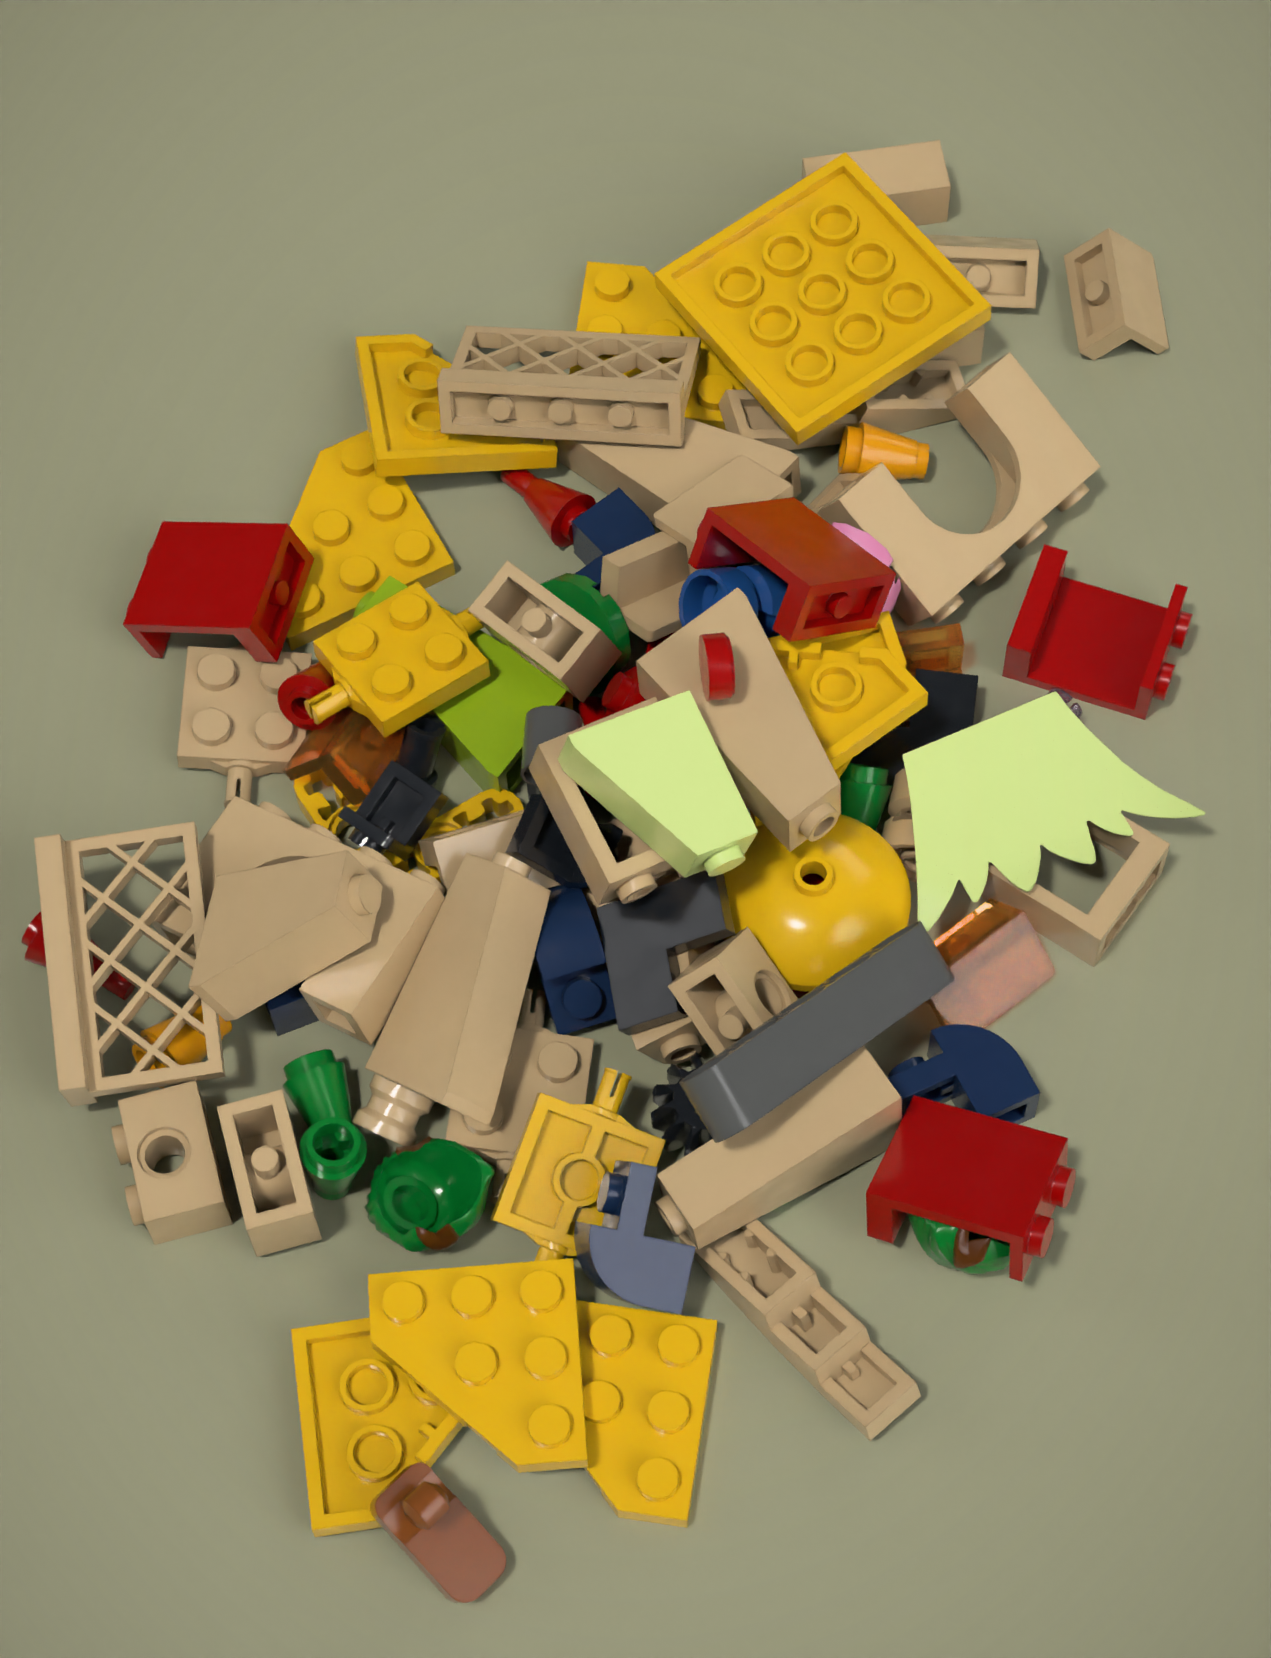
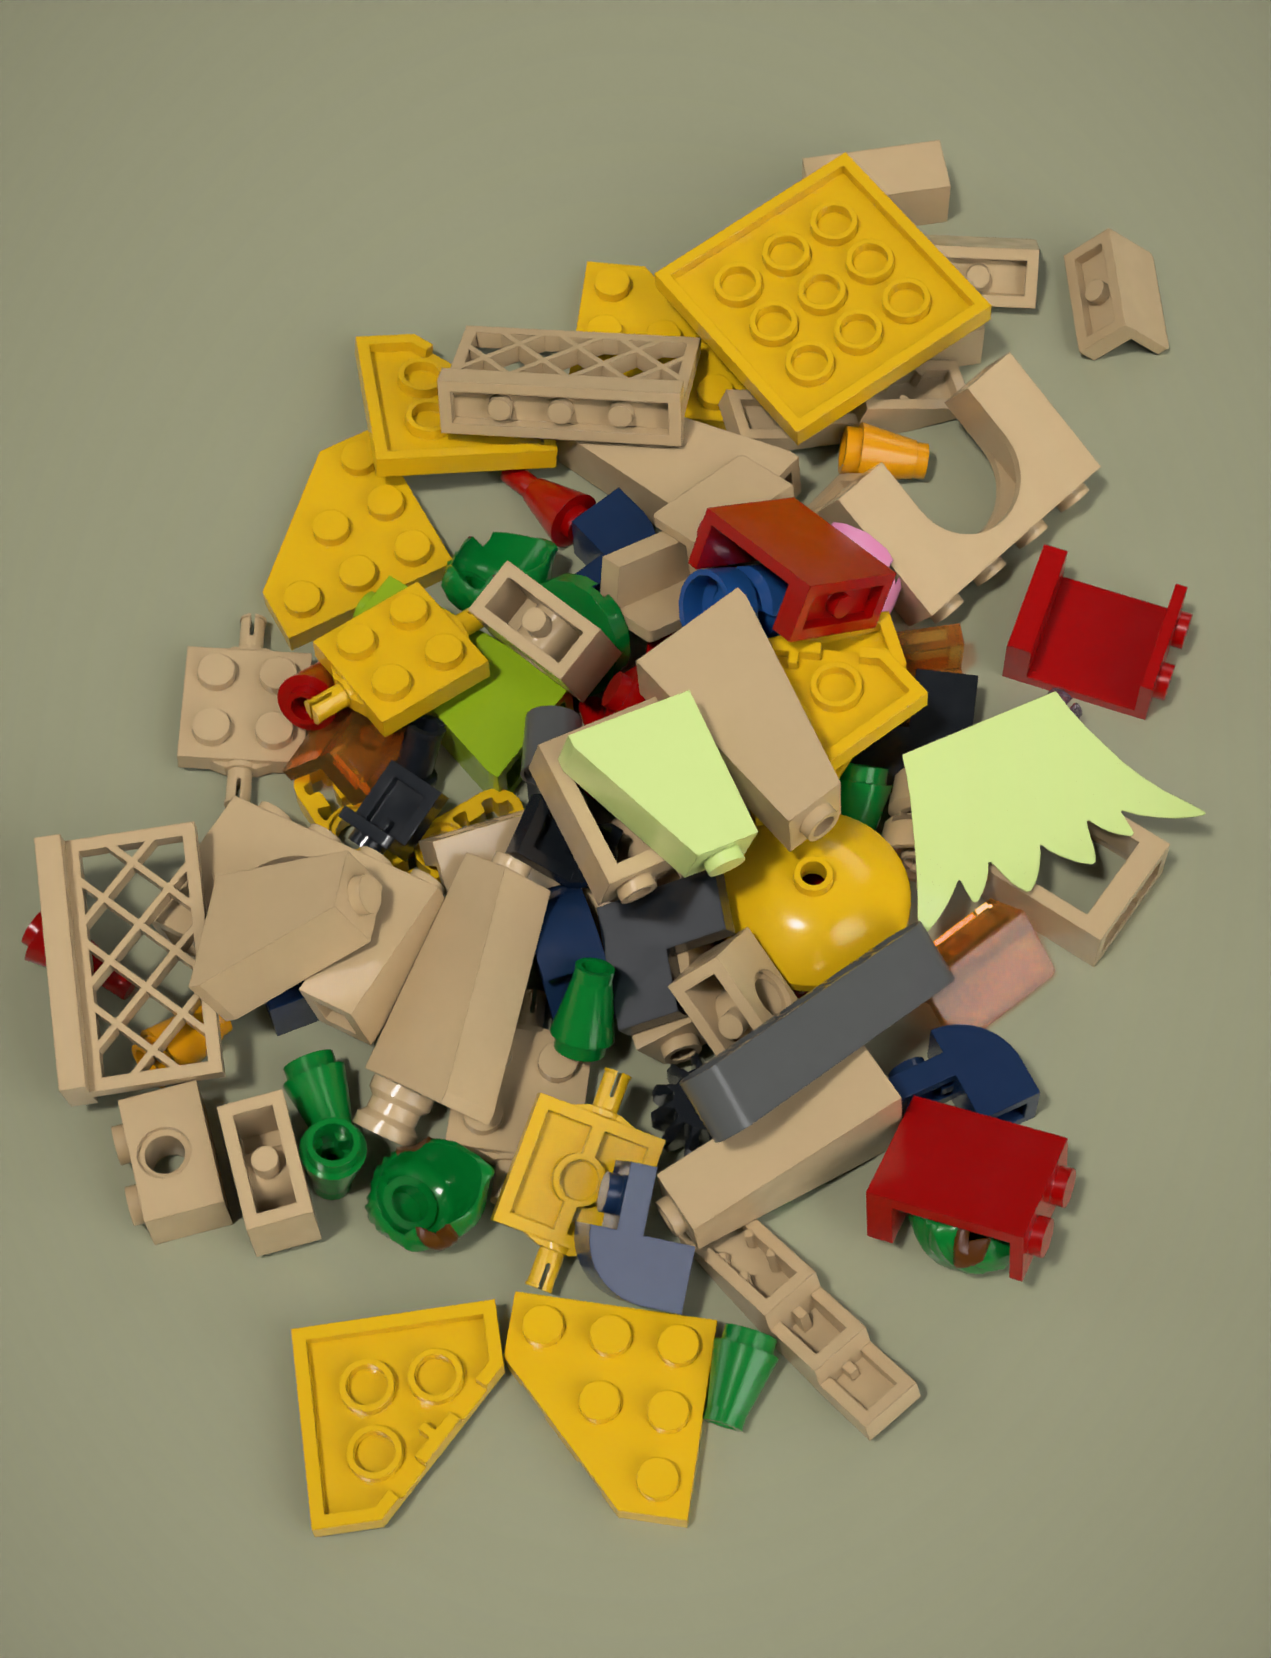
red panel [123,521,315,662] -> none
yellow plate [368,1258,588,1473] -> none
dark orange piece [370,1463,506,1603] -> none
red tile [699,632,735,701] -> none
none -> green hair [441,532,558,611]
none -> green cone [550,958,615,1062]
none -> green cone [703,1323,779,1432]

